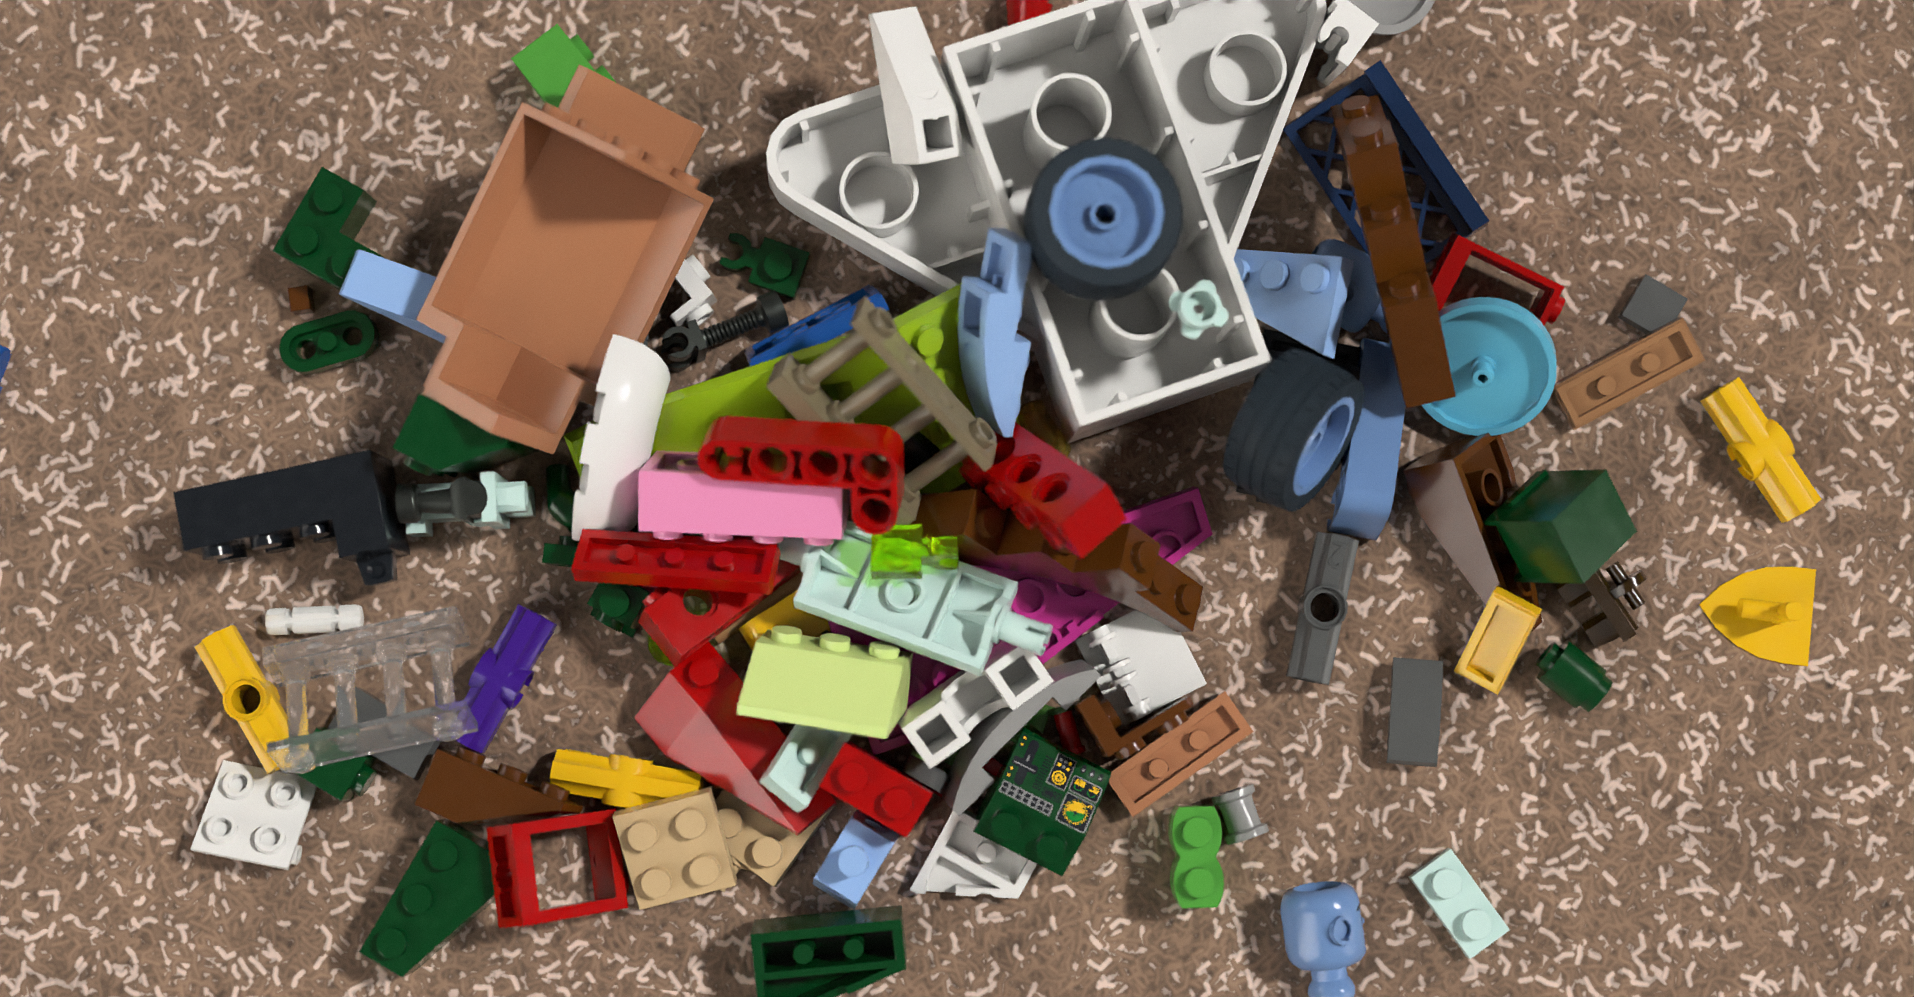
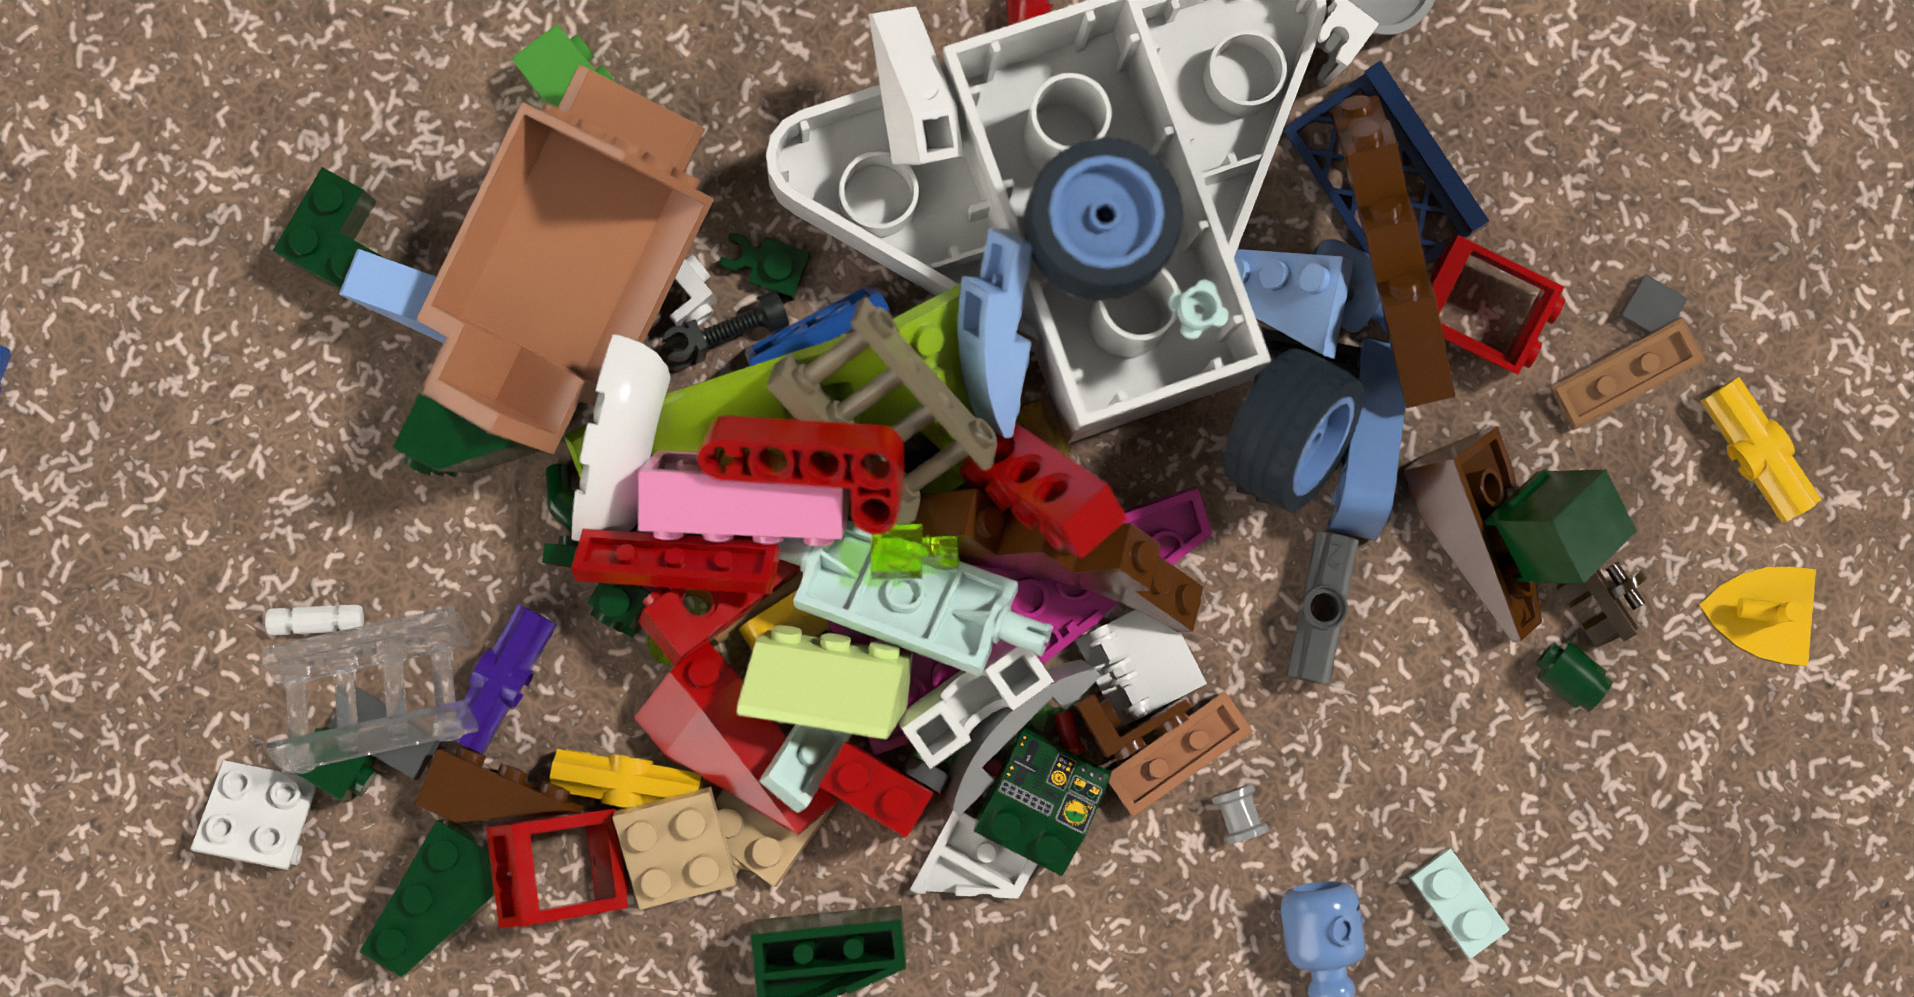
black hinge [173,450,411,586] -> none
yellow piece [195,625,305,774] -> none
dark green plate [279,310,379,375] -> none
reddish brown piece [288,285,315,315] -> none
hips [395,472,536,537] -> none
light blue torso [812,809,900,910] -> none
bright green brick [1168,805,1224,908] -> none
dark grey slope [1386,657,1443,767] -> none
medium azure piece [1422,297,1557,436] -> none
yellow tile [1454,586,1542,695] -> none

